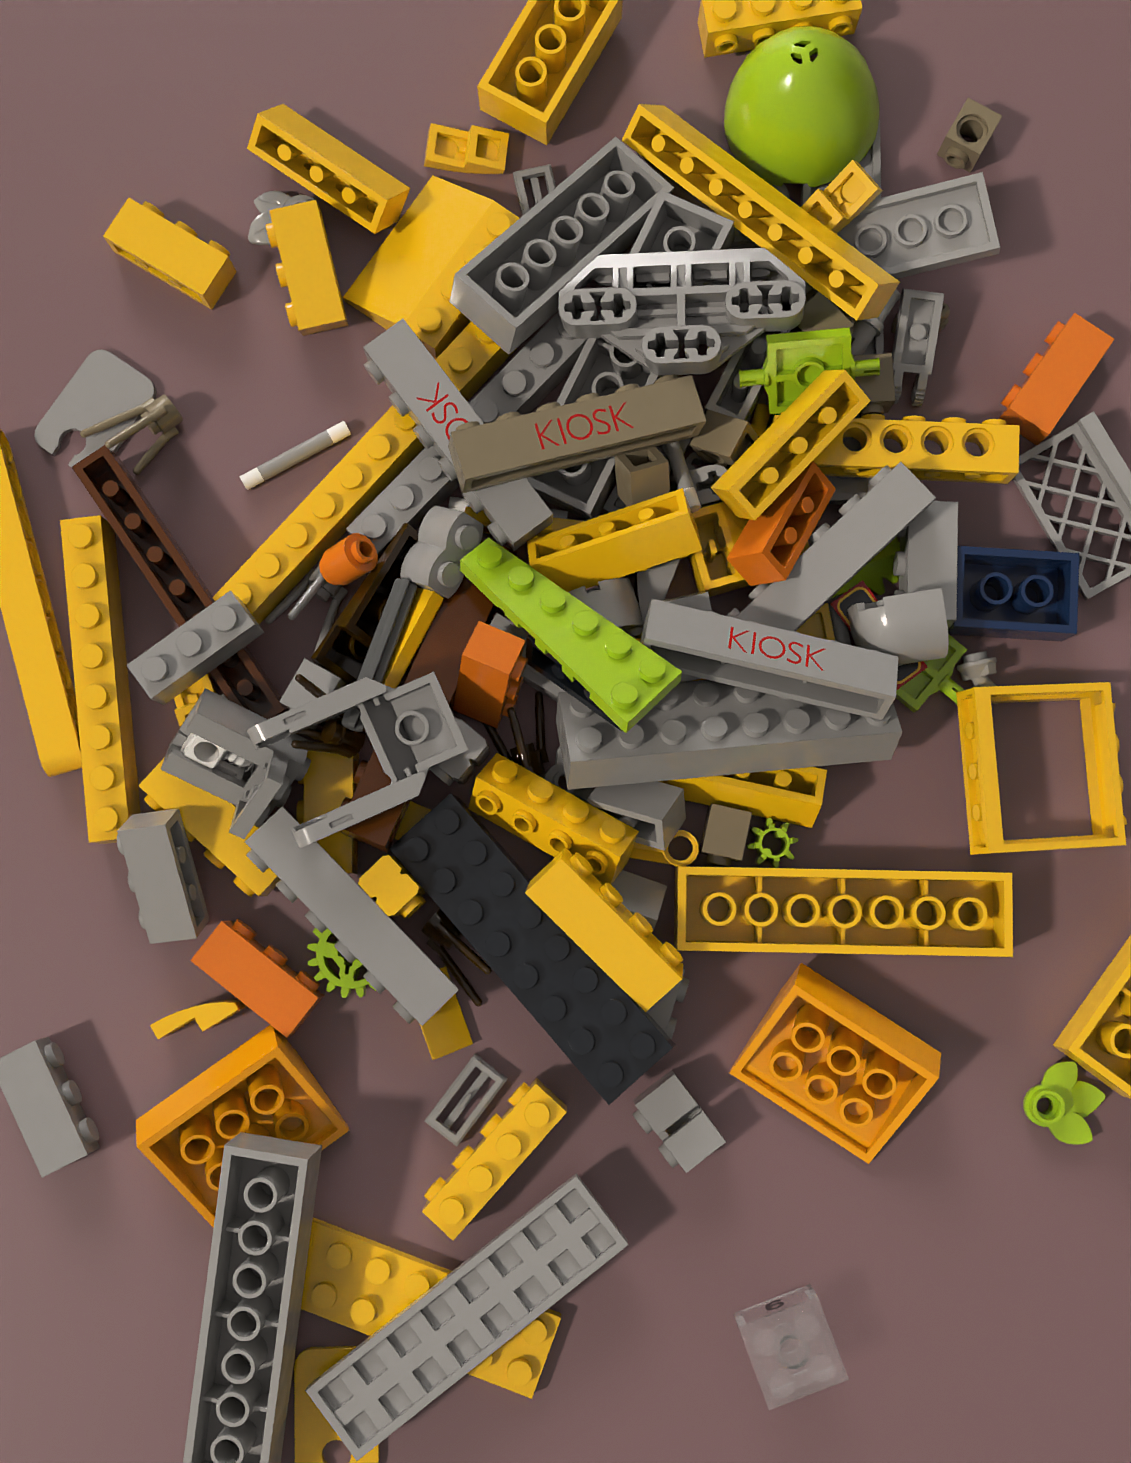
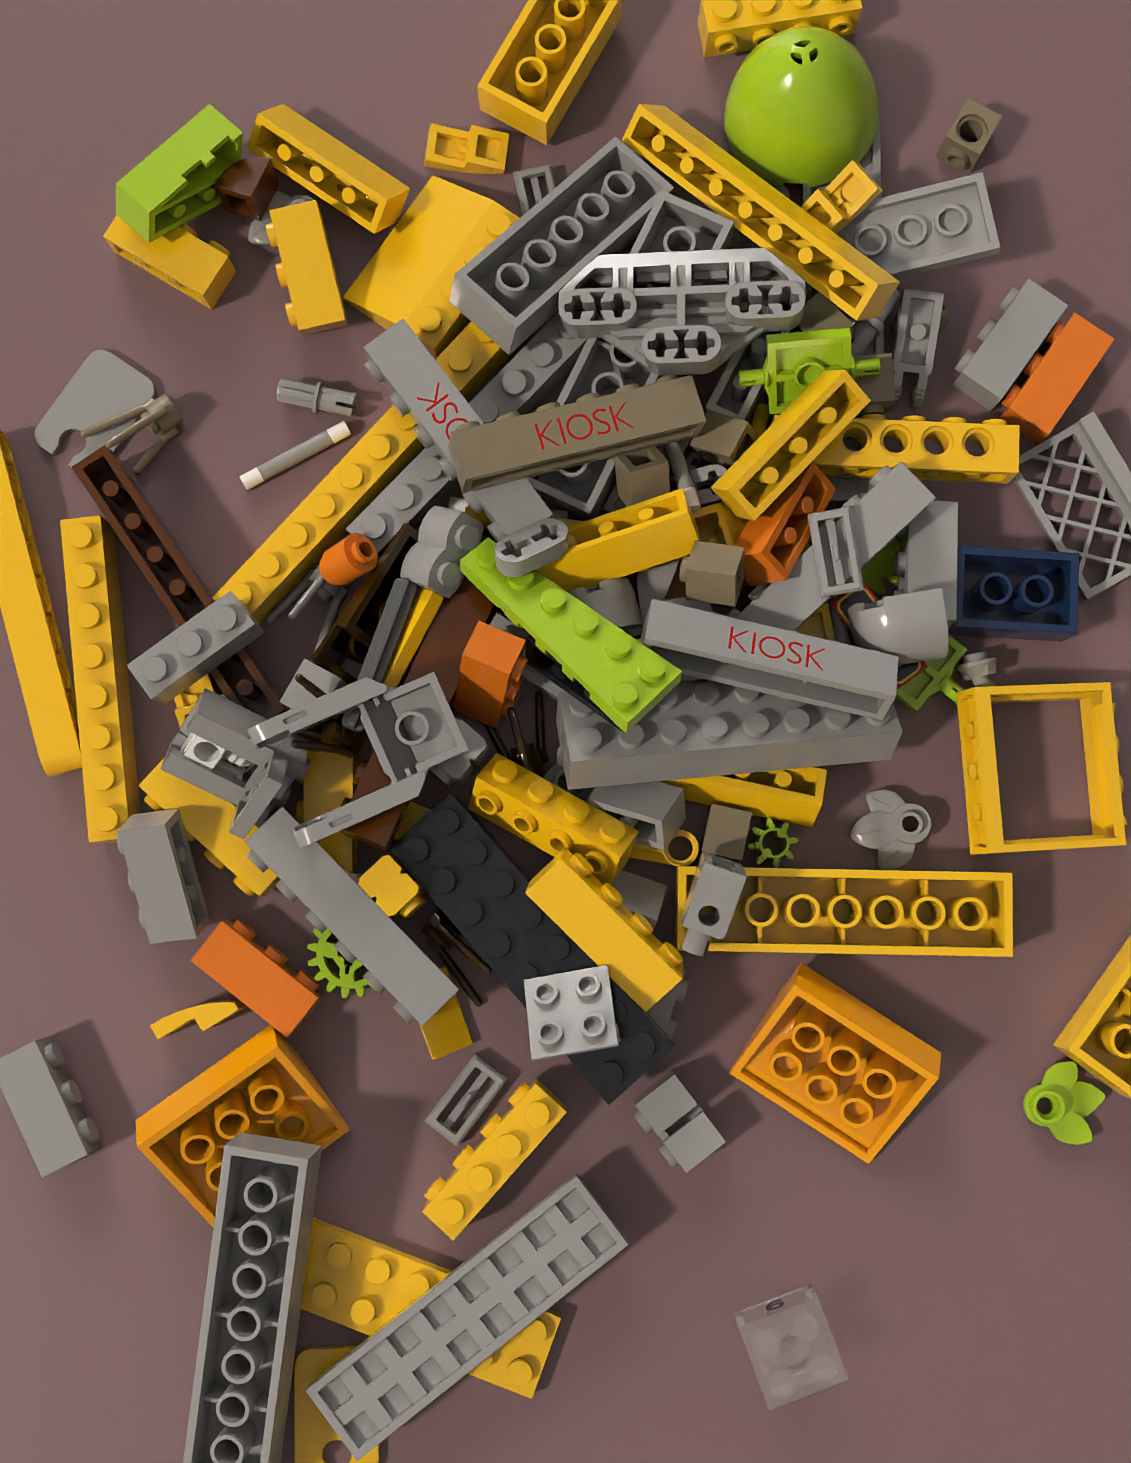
none -> lime wedge [116,104,243,243]
none -> reddish brown brick [215,157,280,221]
none -> light grey axle [276,378,357,418]
none -> light grey beam [495,518,568,577]
none -> light grey hinge [524,965,621,1061]
none -> dark tan brick [679,541,745,606]
none -> light grey torso [681,851,747,957]
none -> light grey tile [807,507,864,598]
none -> light grey plate [850,789,932,870]
none -> light grey brick [952,279,1068,412]

